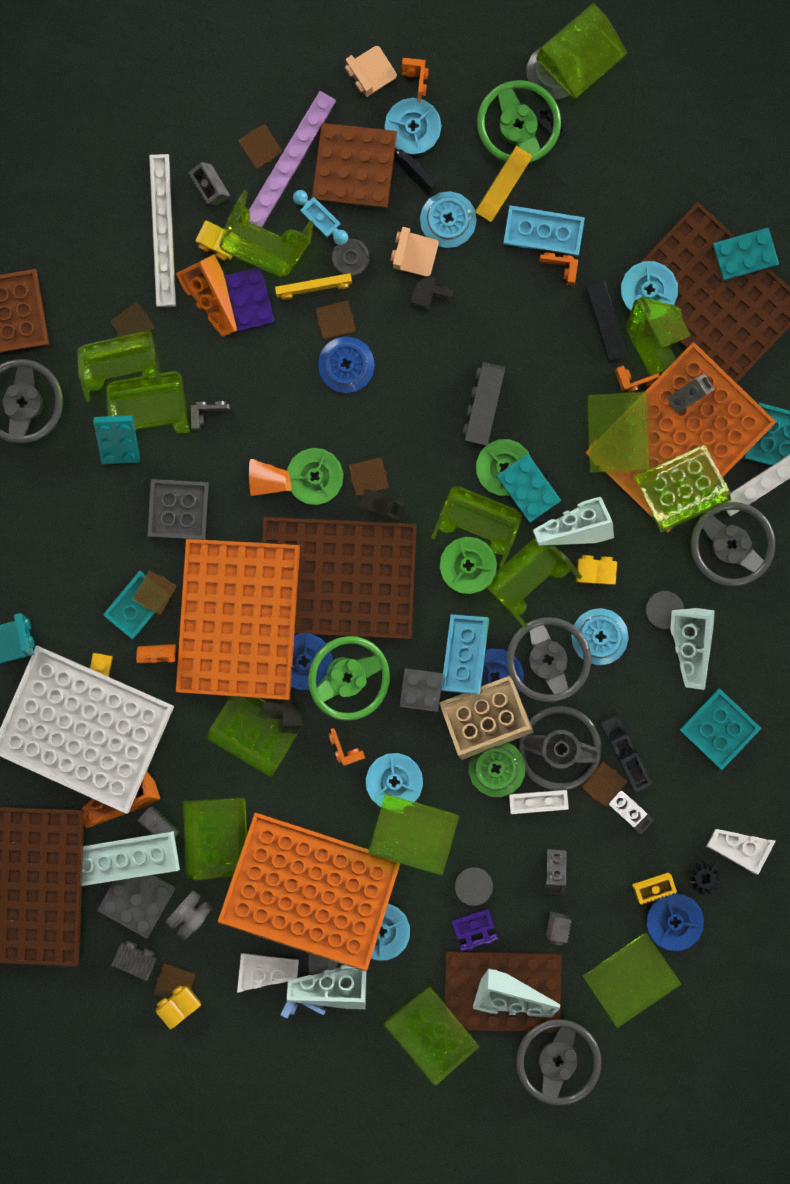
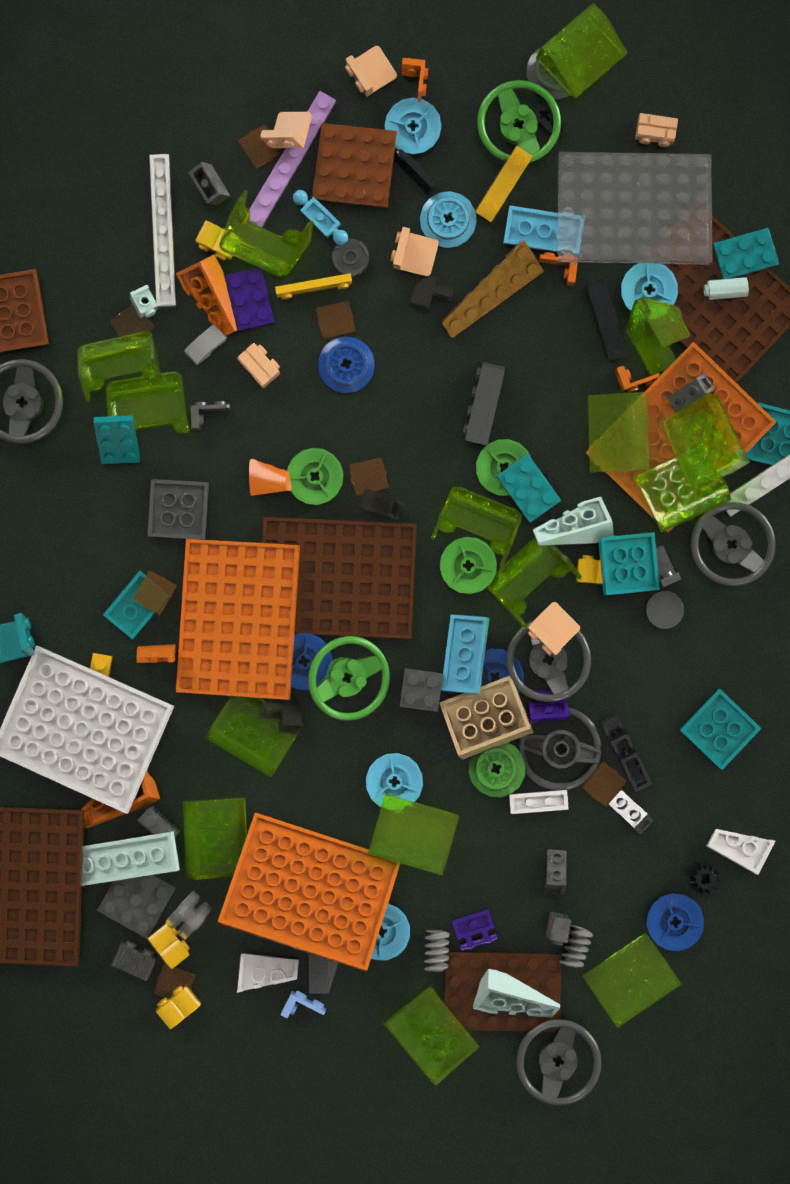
light aqua wedge [287,965,366,1009] -> none
orange bracket [328,728,365,766] -> none
dark grey tile [455,867,493,906] -> none
medium azure piece [571,608,629,665] -> none
yellow brick [632,873,677,905] -> none
light aqua wedge [670,608,715,690] -> none
none -> light aqua brick [130,285,158,318]
none -> yellow brick [147,924,190,969]
none -> light grey slope [184,324,227,365]
none -> light nougat brick [237,343,280,388]
none -> light nougat bracket [260,112,312,148]
none -> light grey piece [424,930,449,972]
none -> pearl gold wing [440,240,544,338]
none -> light nougat bracket [527,602,580,655]
none -> dark purple plate [528,689,569,722]
none -> clear plate [558,152,712,265]
none -> light grey piece [559,925,593,968]
none -> teal plate [598,532,660,595]
none -> light nougat brick [635,113,678,147]
none -> flat silver bracket [656,546,681,588]
none -> clear neon green slope [661,393,750,489]
none -> light aqua brick [704,277,749,300]

